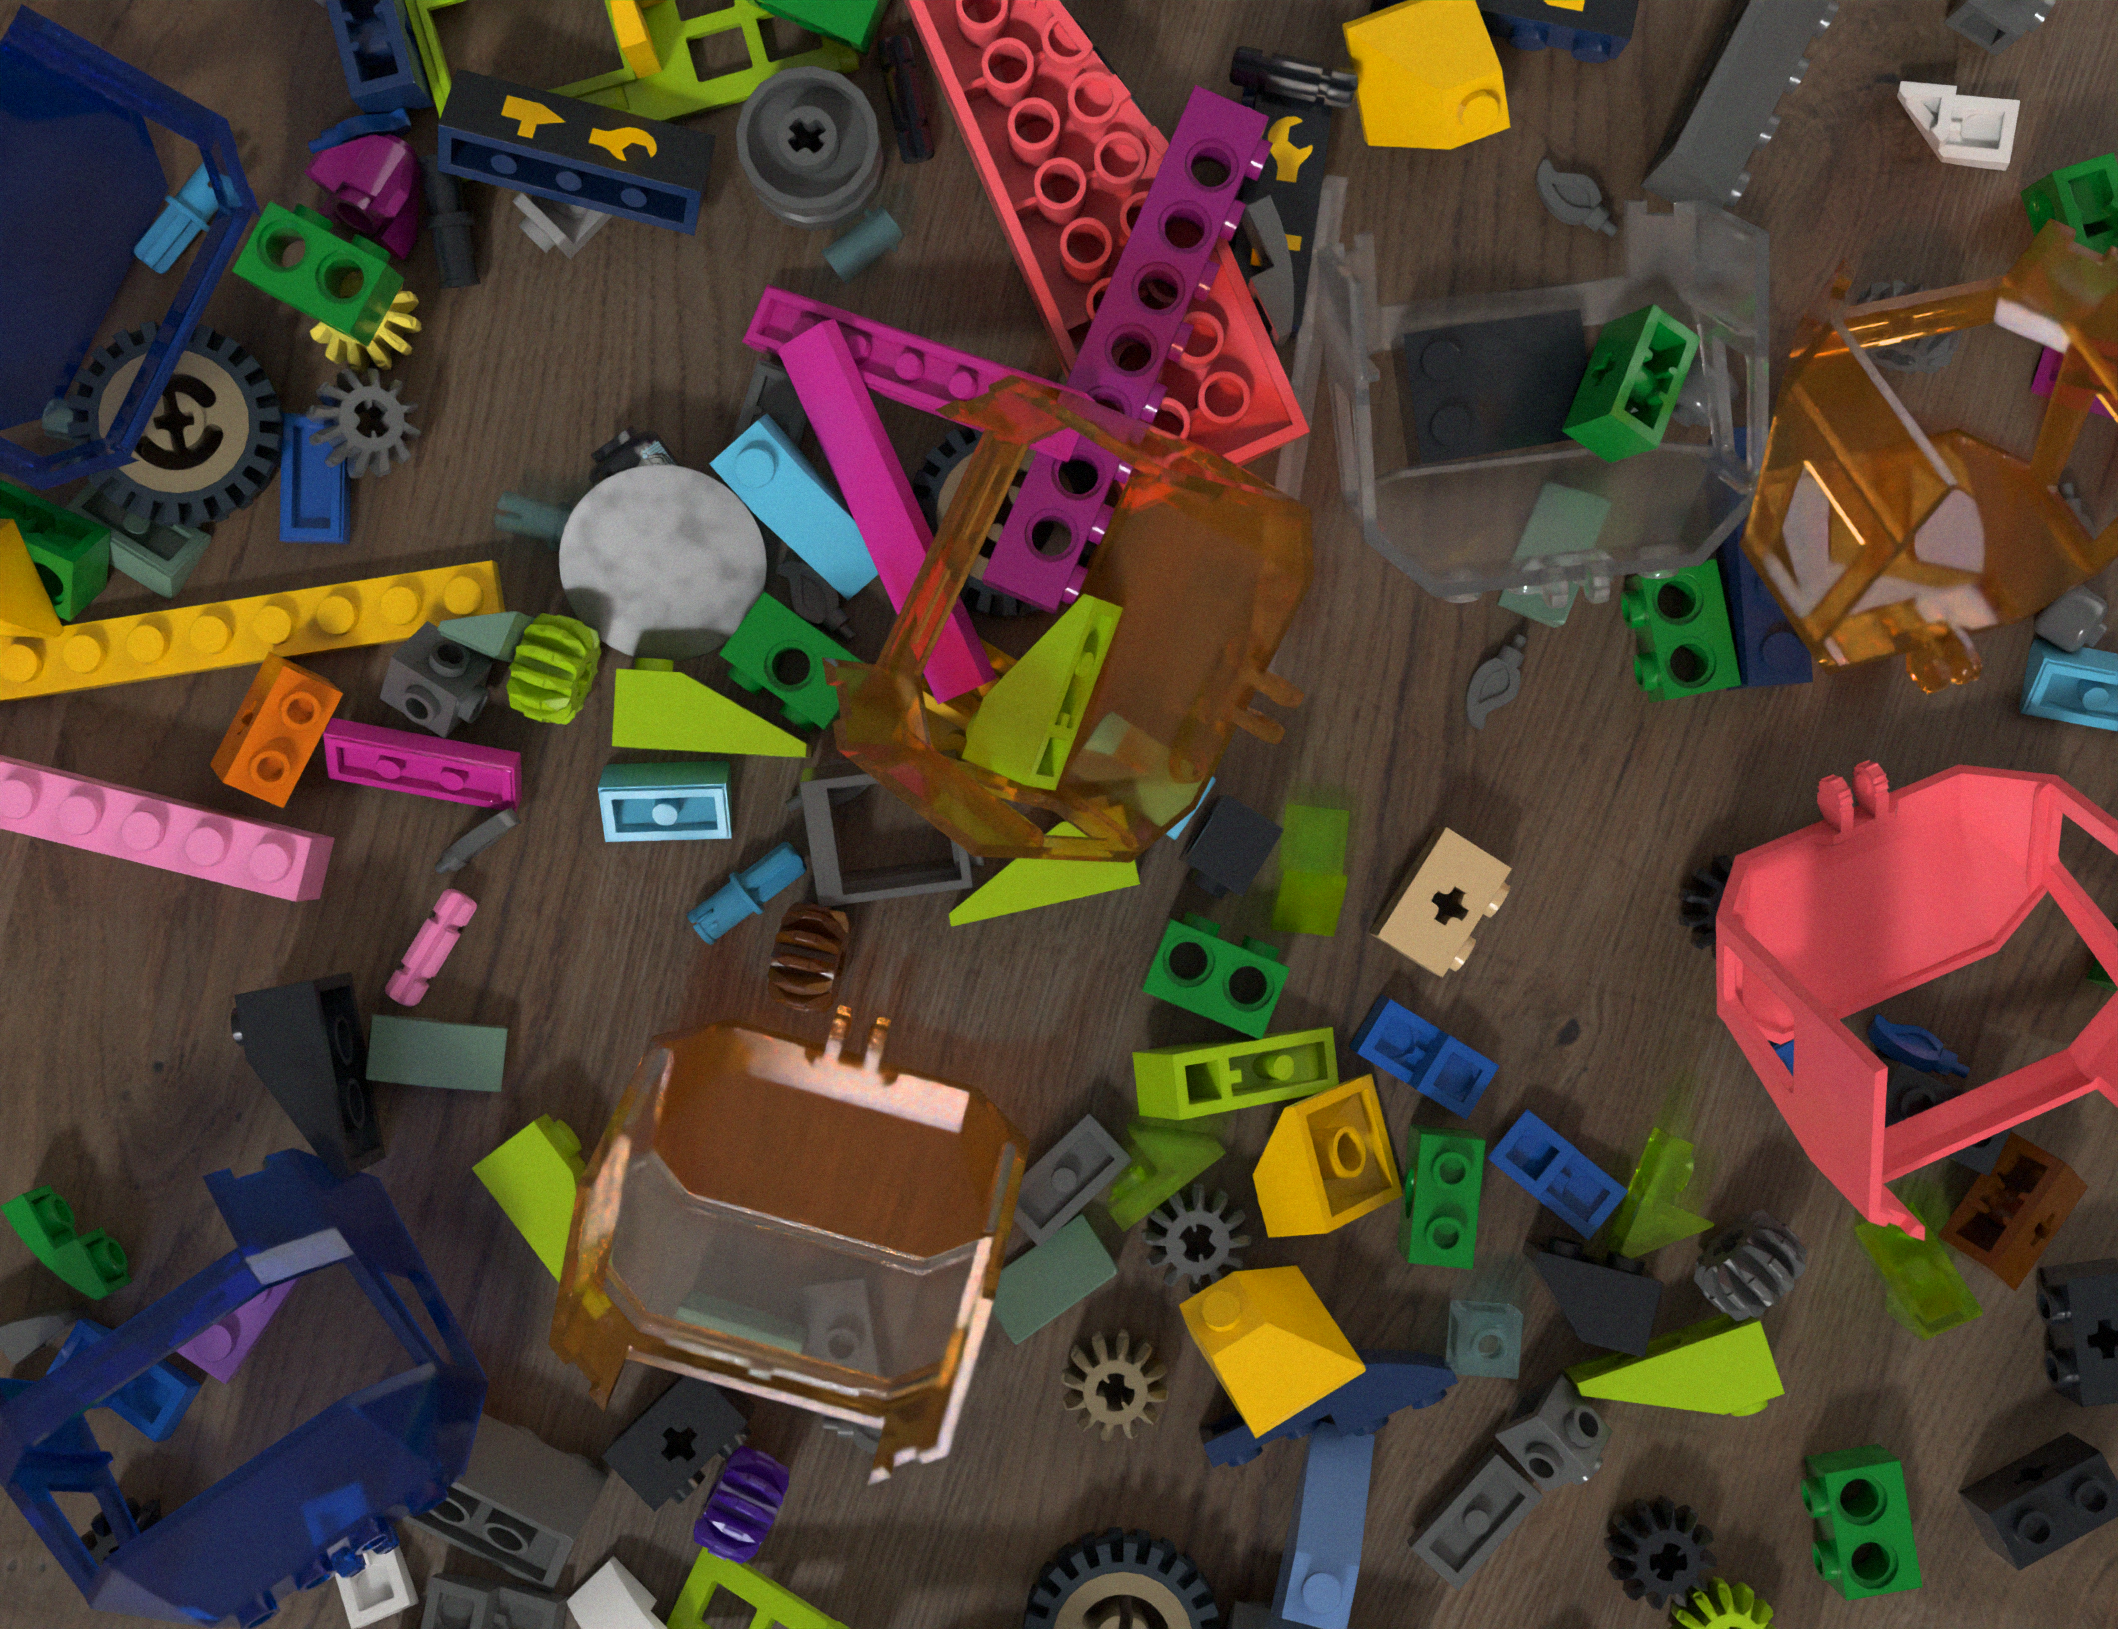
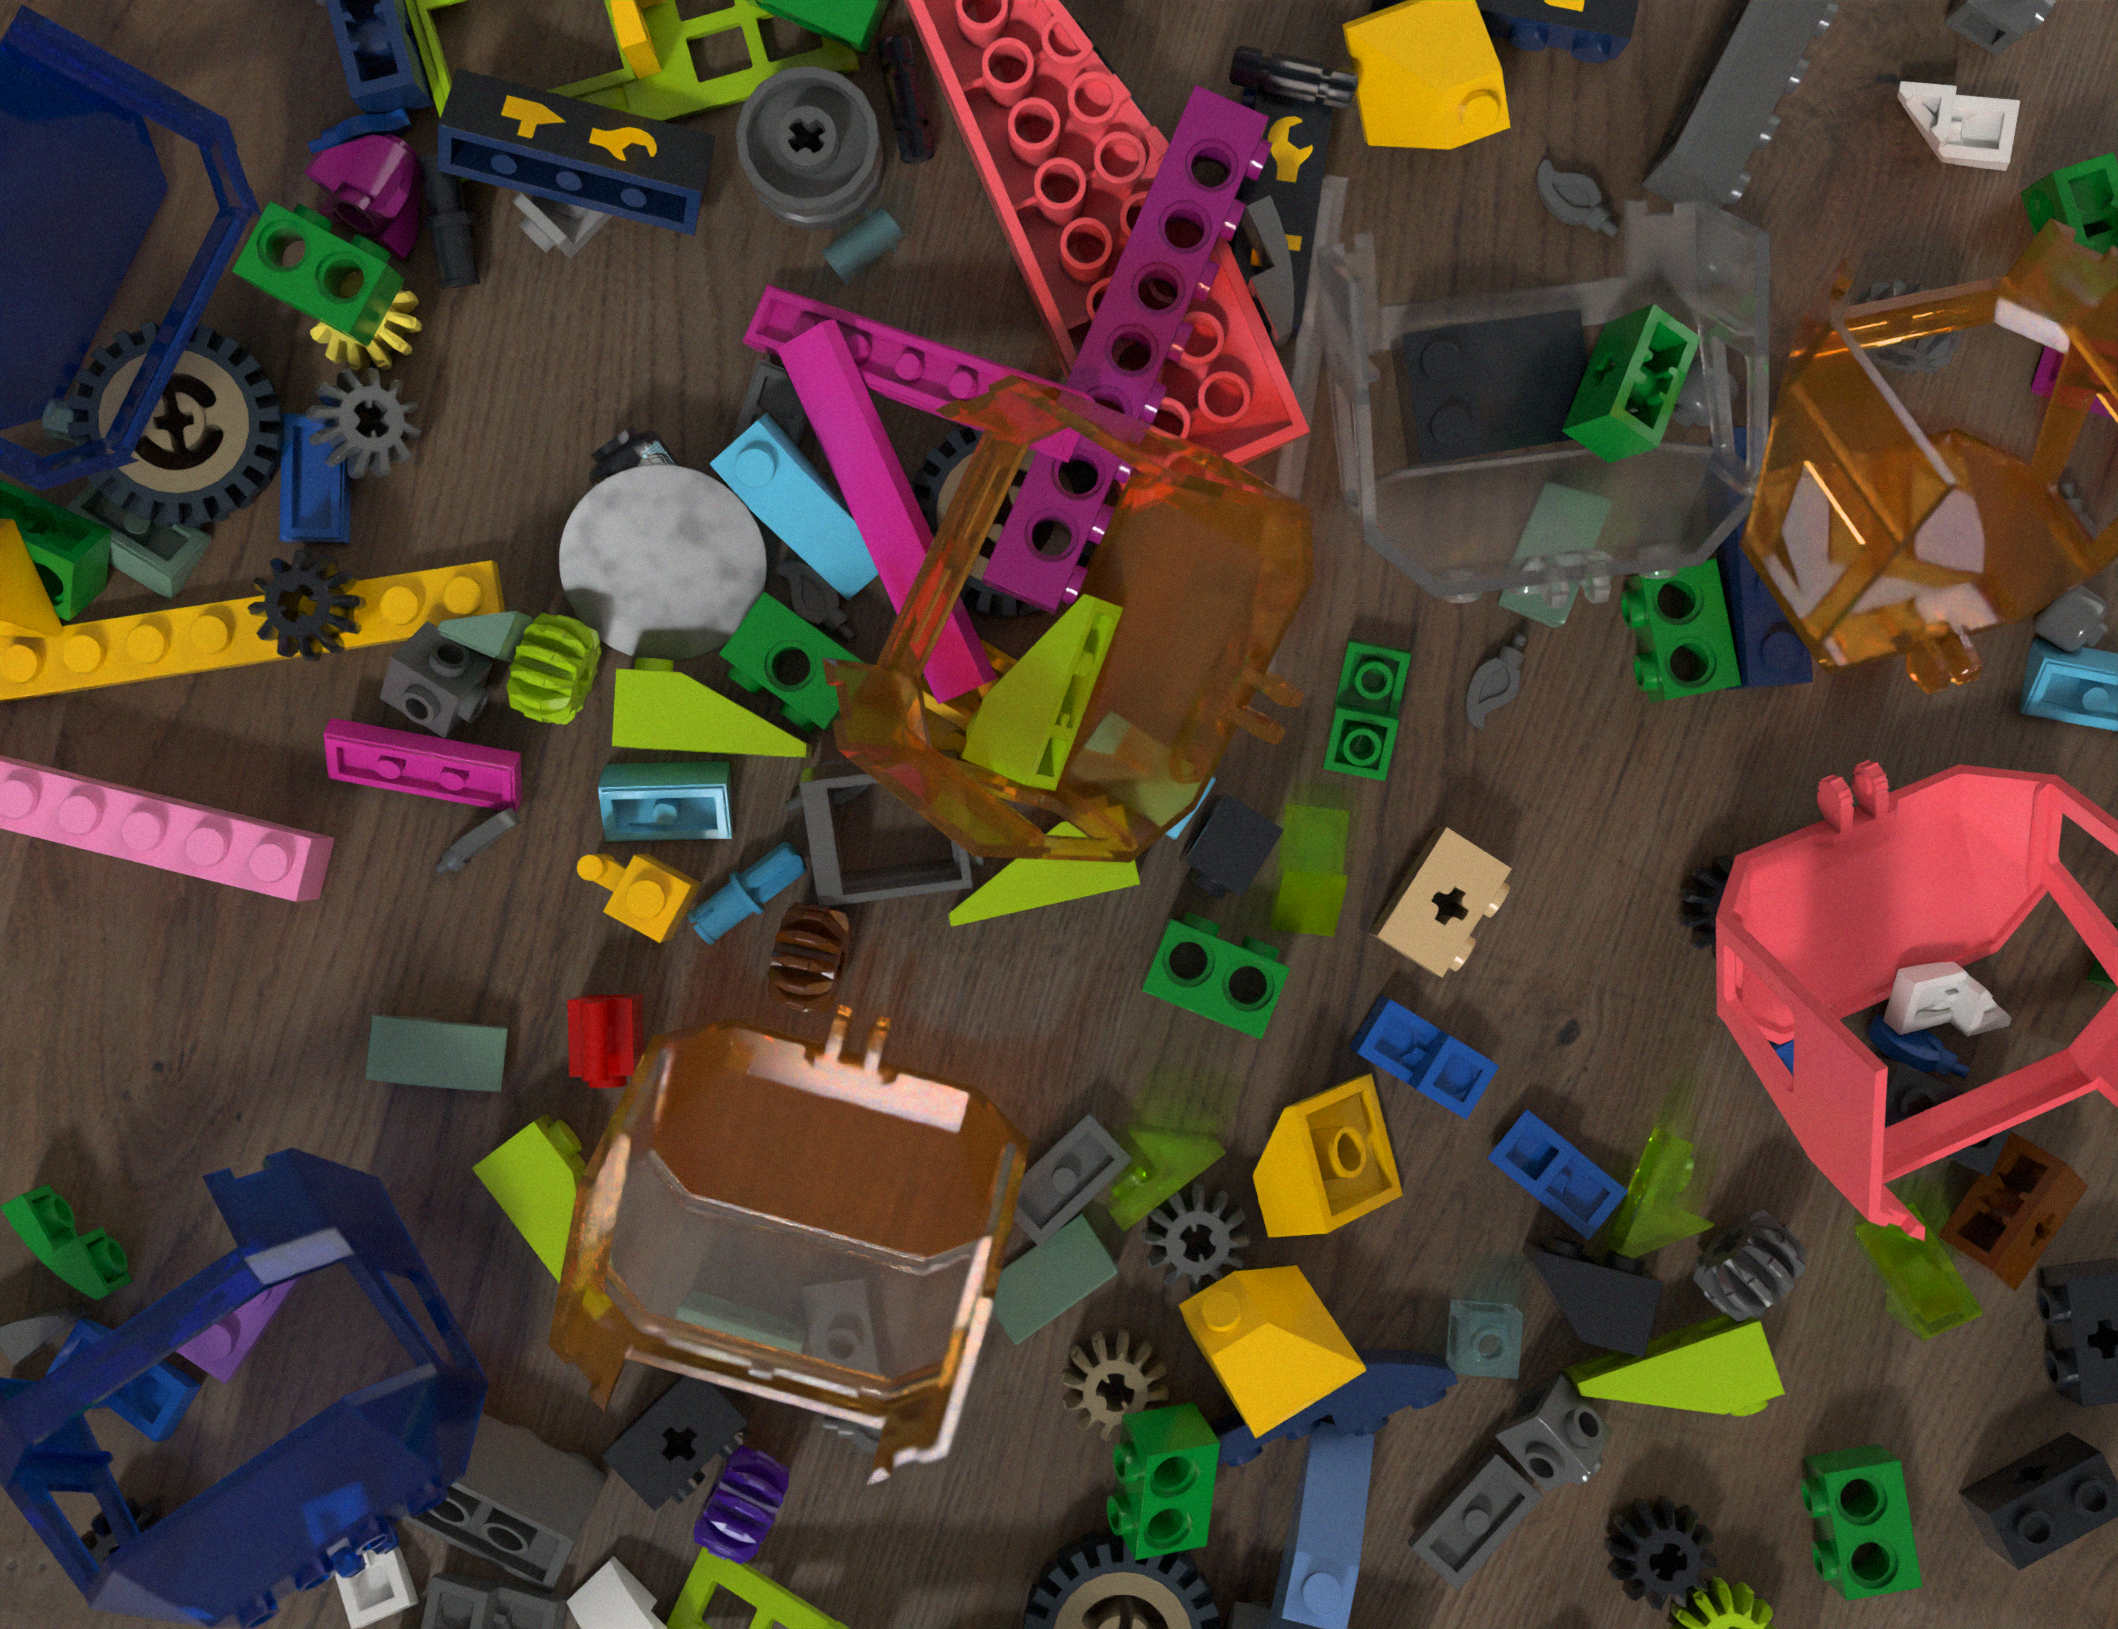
dark azure axle [133,153,243,275] -> none
orange brick [210,652,343,808] -> none
black slope [231,972,386,1179] -> none
bright pink axle [385,888,477,1007] -> none
clear light blue pin [494,490,573,552] -> none
lime slope [1132,1026,1339,1120] -> none
green brick [1397,1124,1486,1269] -> none
none -> black gear [247,550,366,662]
none -> red brick [567,993,645,1088]
none -> yellow brick [577,853,702,943]
none -> green brick [1107,1402,1220,1560]
none -> green slope [1322,637,1411,781]
none -> white slope [1883,962,2011,1037]

